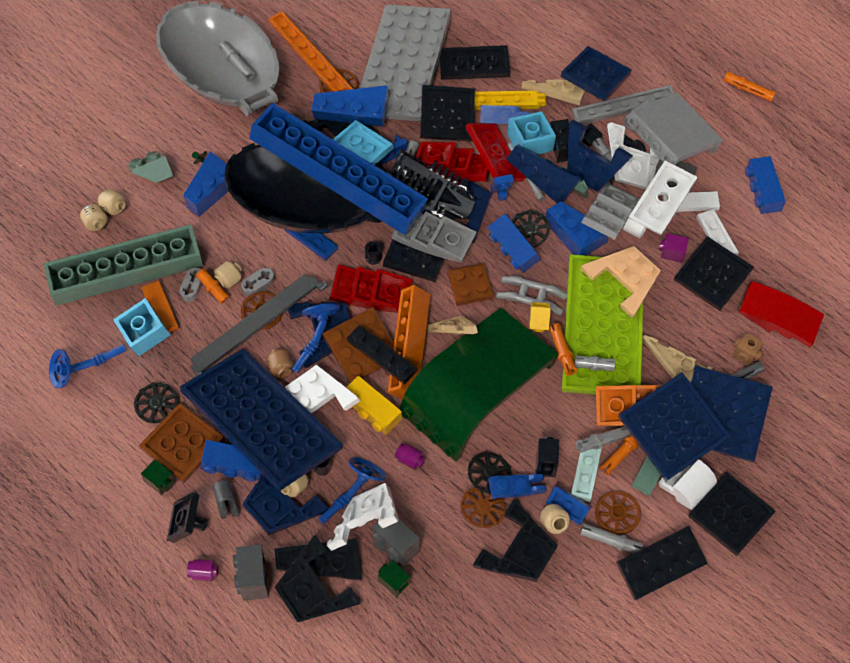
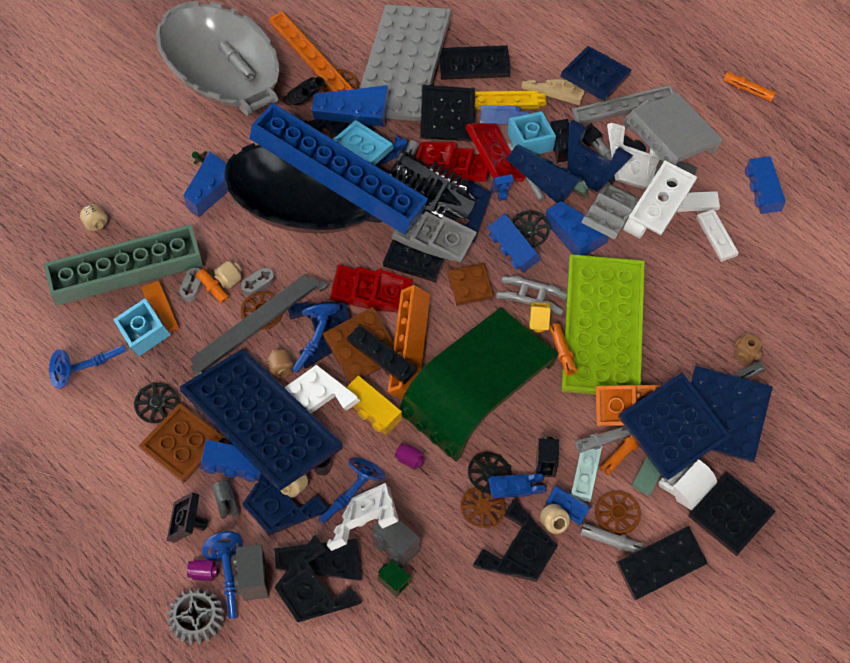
tan head [98,189,126,216] -> none
sand green slope [126,151,173,183] -> none
dark green brick [141,459,175,495] -> none
blue tile [285,230,338,261] -> none
black bush [365,241,382,265] -> none
tan wing [427,315,478,335] -> none
light grey pin [575,355,615,372] -> none
light nougat wing [581,246,661,318] -> none
tan wing [642,335,713,383] -> none
magenta brick [659,233,689,263] -> none
black plate [674,236,754,311] -> none
red slope [738,281,824,347] -> none
none -> light grey gear [167,587,224,645]
none -> blue dish [202,531,243,619]
none -> black pin [283,77,325,106]

